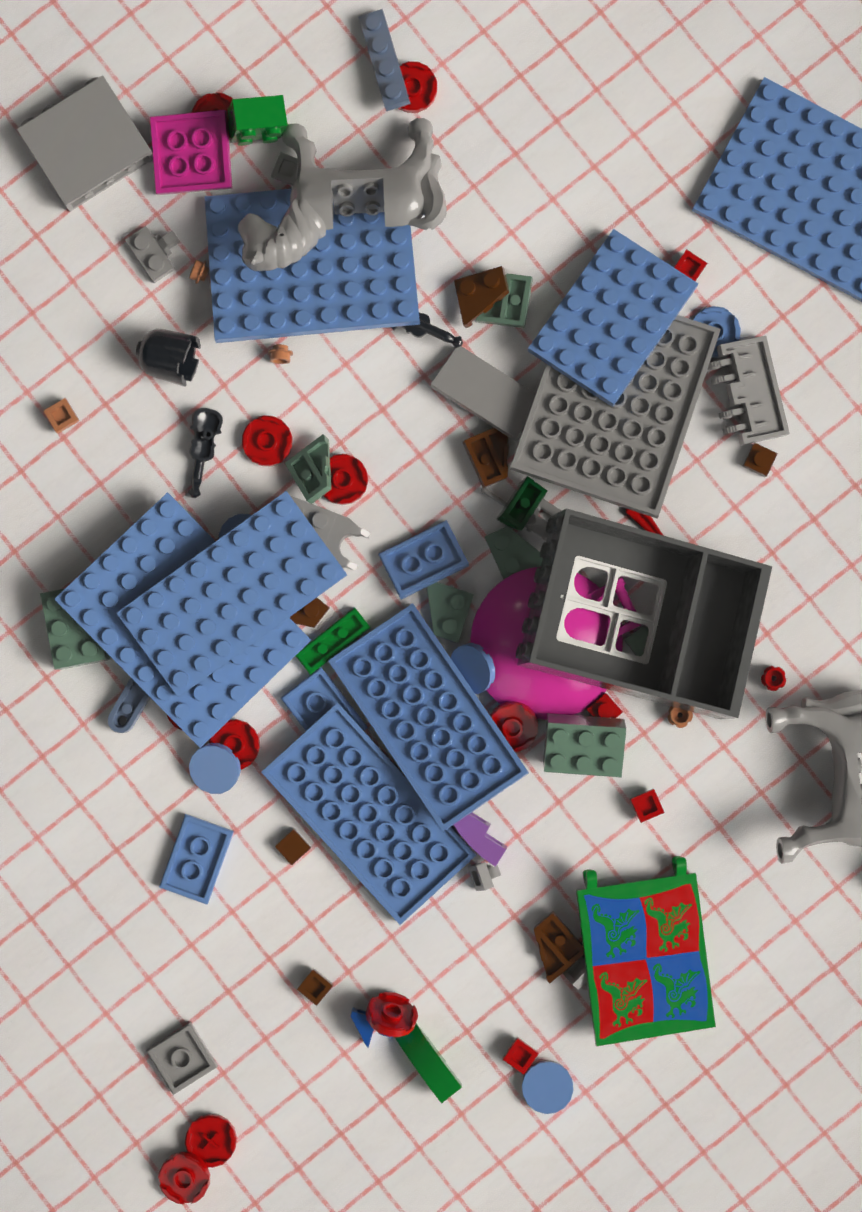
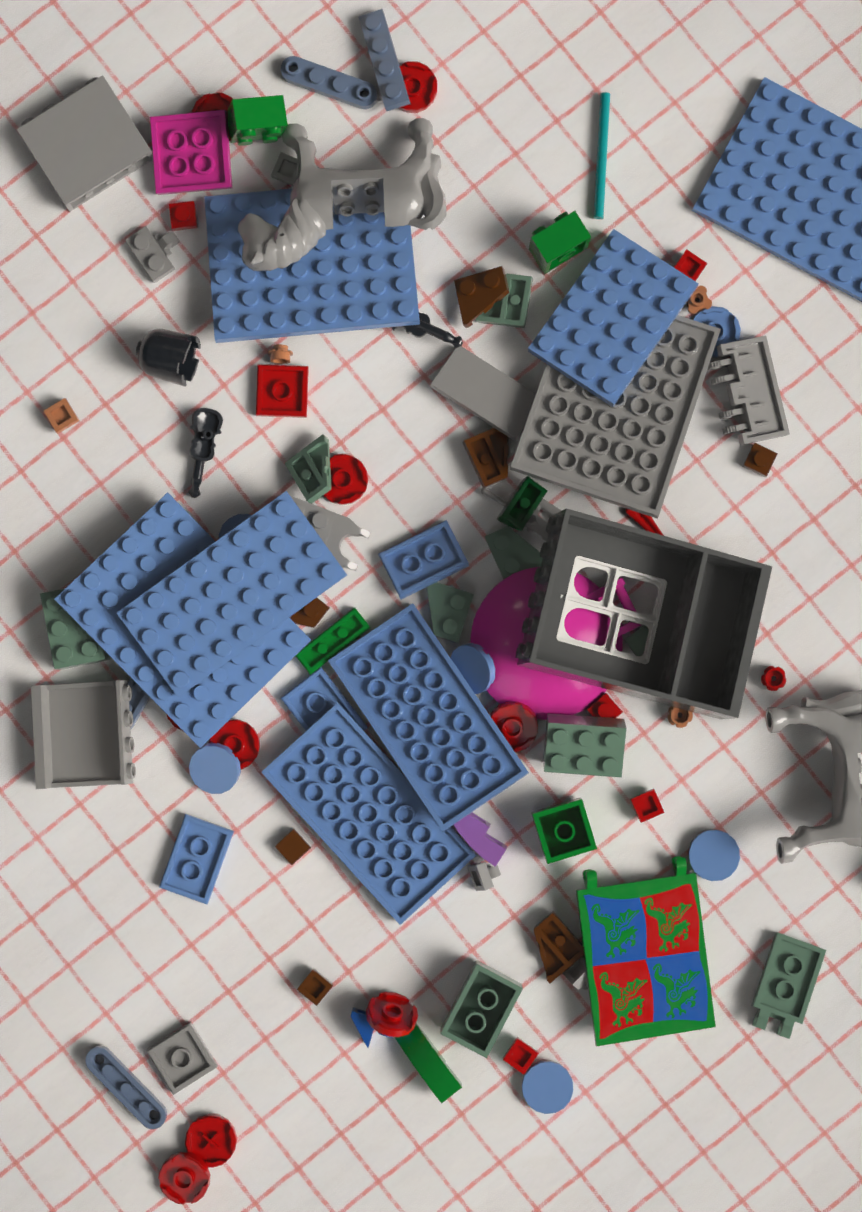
nougat plate [189,259,209,284] -> none
red tile [242,416,293,467] -> none
none -> light grey panel [31,680,136,789]
none -> sand blue plate [85,1046,167,1129]
none -> red plate [169,201,198,231]
none -> red tile [256,365,309,418]
none -> sand blue plate [281,56,377,109]
none -> sand green brick [440,960,523,1058]
none -> green brick [529,211,591,275]
none -> green brick [531,798,597,864]
none -> teal piece [593,92,610,219]
none -> nougat plate [686,286,712,314]
none -> medium blue tile [688,830,740,881]
none -> sand green tile [751,932,826,1039]

